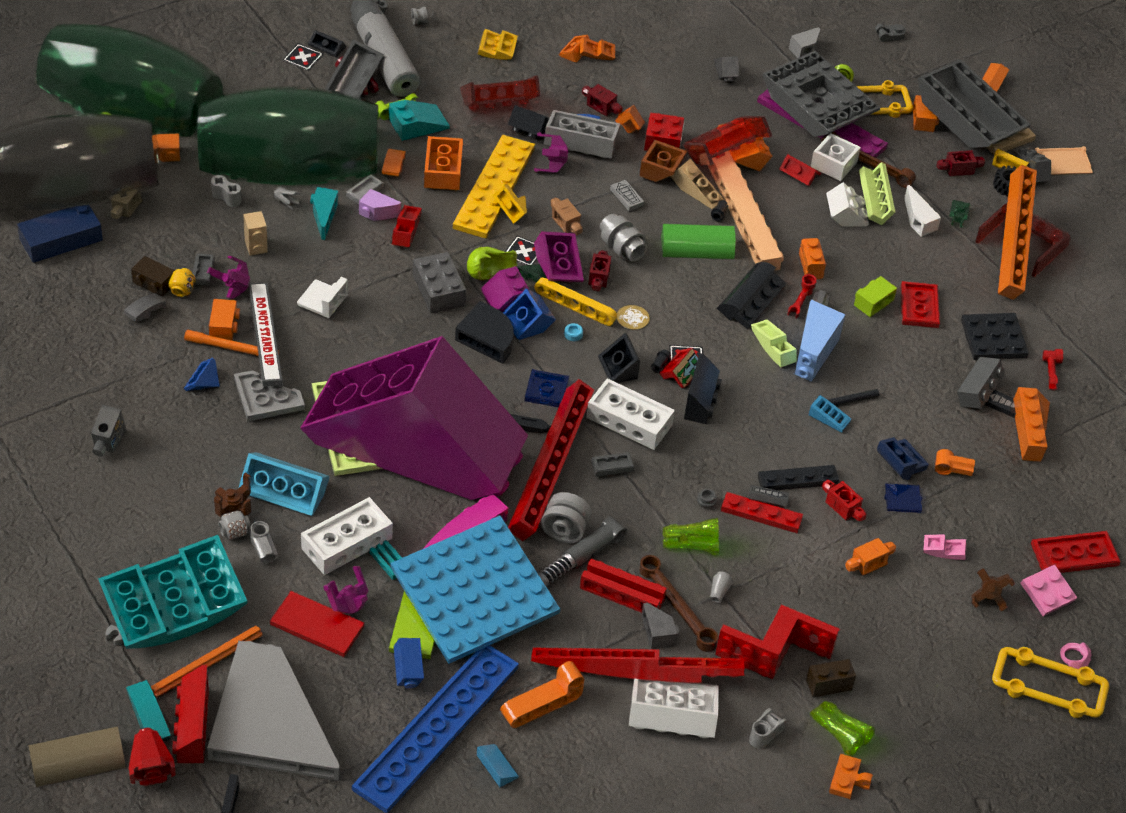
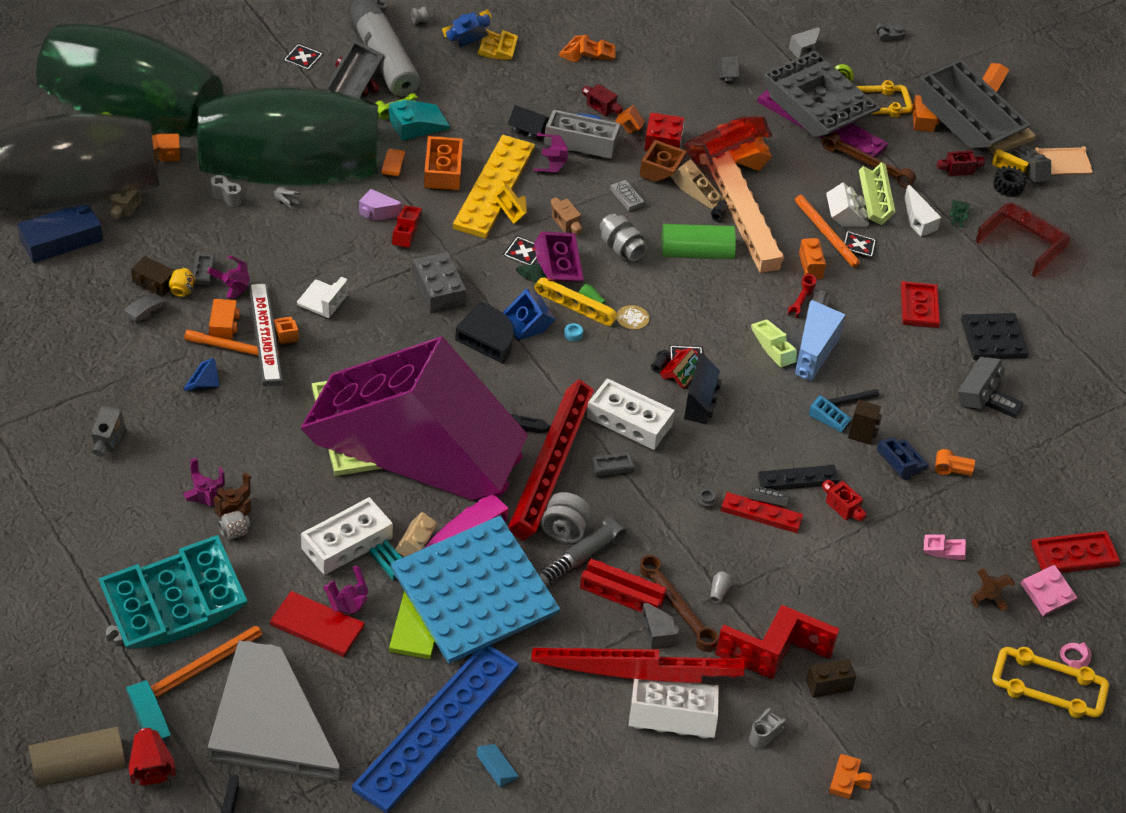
red slope [172,665,209,763] -> none
light grey plate [234,370,305,421] -> none
medium azure slope [239,452,330,516] -> none
tan brick [243,211,268,255] -> none
light grey piece [250,521,278,564] -> none
black slope [308,30,346,57] -> none
teal slope [310,187,338,240] -> none
light grey tile [346,174,384,204] -> none
blue brick [394,638,424,688] -> none
clear red windscreen [460,76,540,110] -> none
lime piece [467,247,517,280] -> none
magenta slope [481,266,529,312] -> none
orange beam [500,661,585,728] -> none
clear blue tile [524,369,569,408] -> none
dark red piece [588,250,612,291] -> none
black slope [598,333,640,383] -> none
clear neon green piece [662,518,719,555] -> none
black brick [716,262,787,329] -> none
red panel [779,154,821,186] -> none
clear neon green piece [810,701,875,756] -> none
white brick [811,133,861,181] -> none
orange piece [845,538,896,575] -> none
lime brick [854,276,897,317] -> none
clear blue piece [884,483,923,513] -> none
orange brick [998,165,1037,300] -> none
orange wedge [1013,387,1050,462] -> none
red brick [1043,349,1063,389] -> none
none -> magenta piece [183,457,225,506]
none -> orange brick [273,317,299,345]
none -> tan brick [395,512,437,557]
none -> blue torso [442,9,492,48]
none -> bright green cone [578,284,606,304]
none -> orange axle [795,195,860,268]
none -> black sticker [842,230,877,257]
none -> dark brown brick [848,400,883,445]

